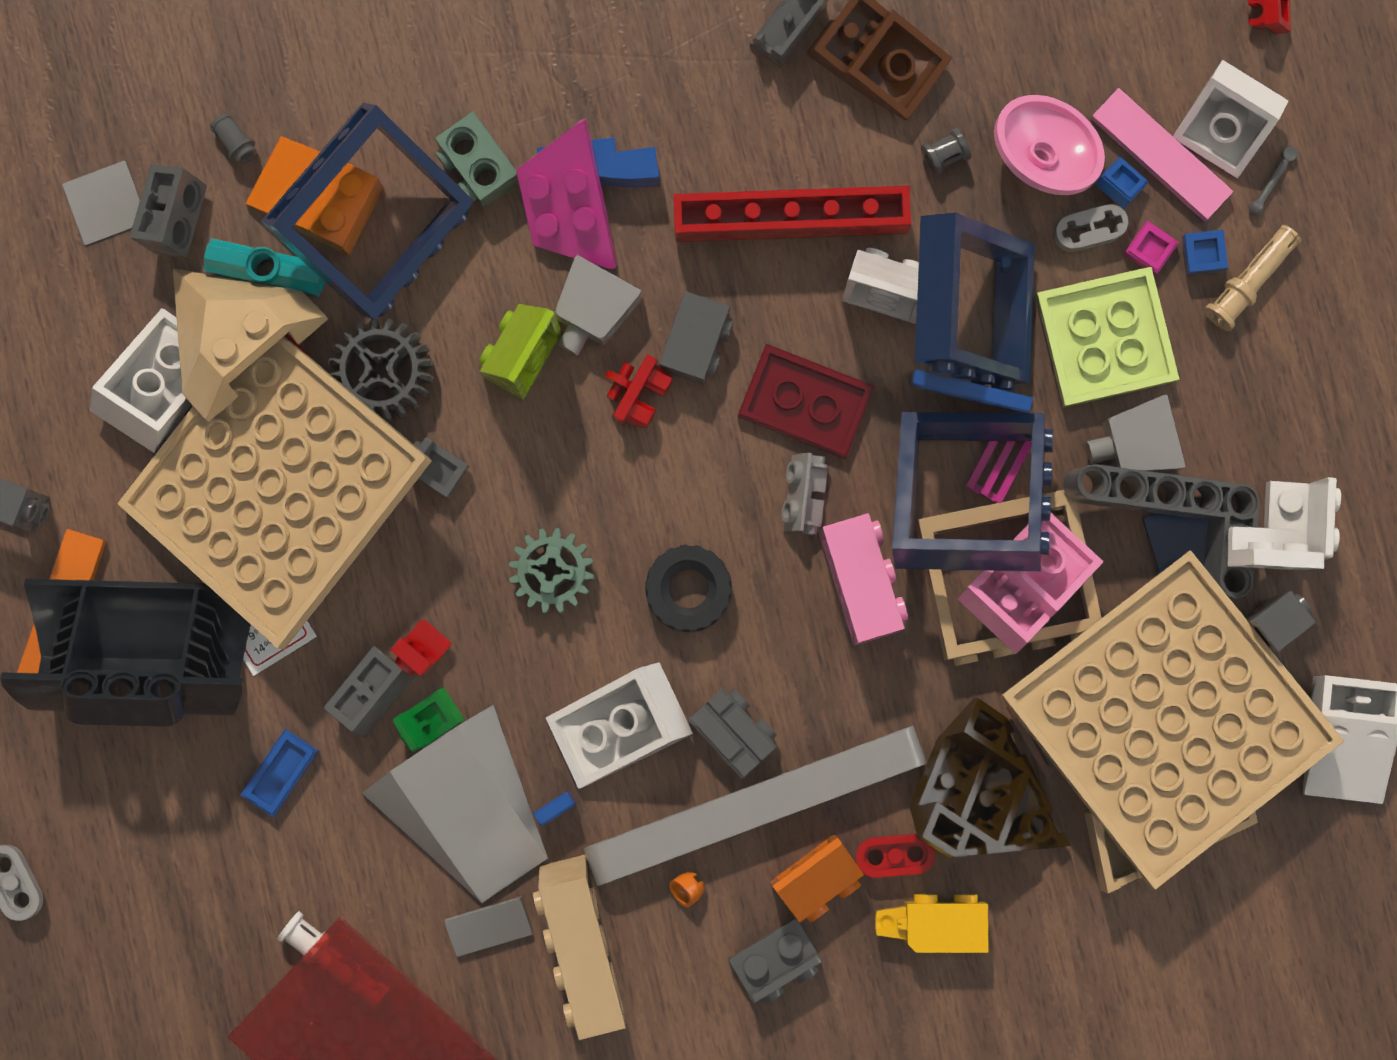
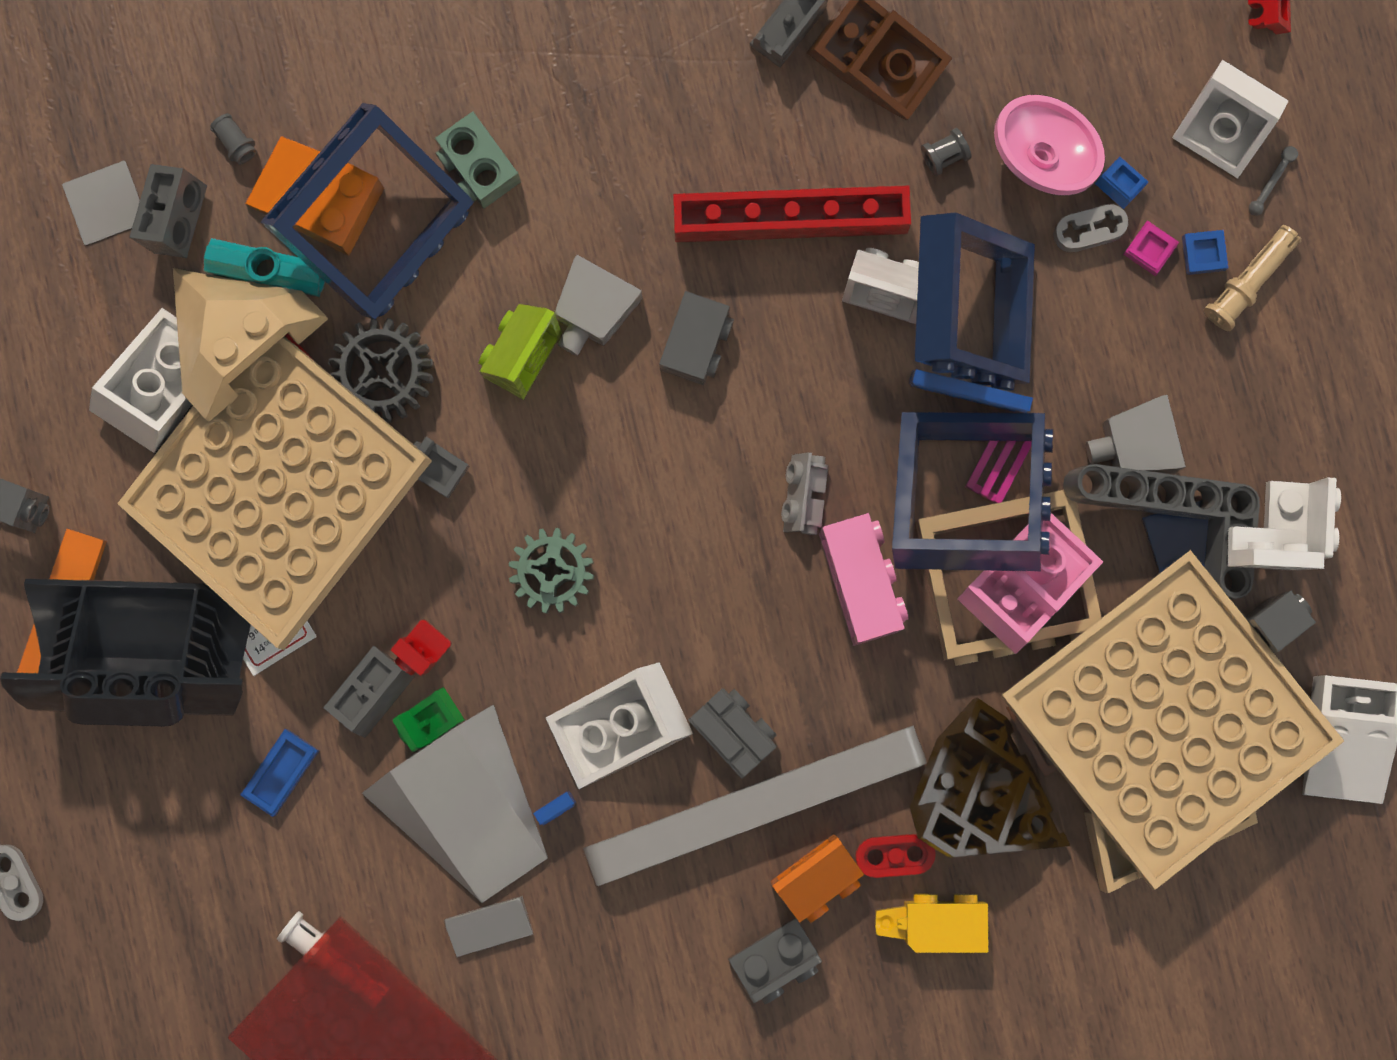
dark pink wing [516,119,618,269] -> none
tan wedge [533,855,626,1040] -> none
blue slope [537,137,660,188] -> none
red hips [604,354,674,429] -> none
black tyre [645,544,732,633] -> none
orange hinge [669,872,704,908] -> none
dark red tile [737,344,875,460] -> none
yellowish green plate [1035,267,1180,408] -> none
bright pink tile [1091,88,1234,222] -> none

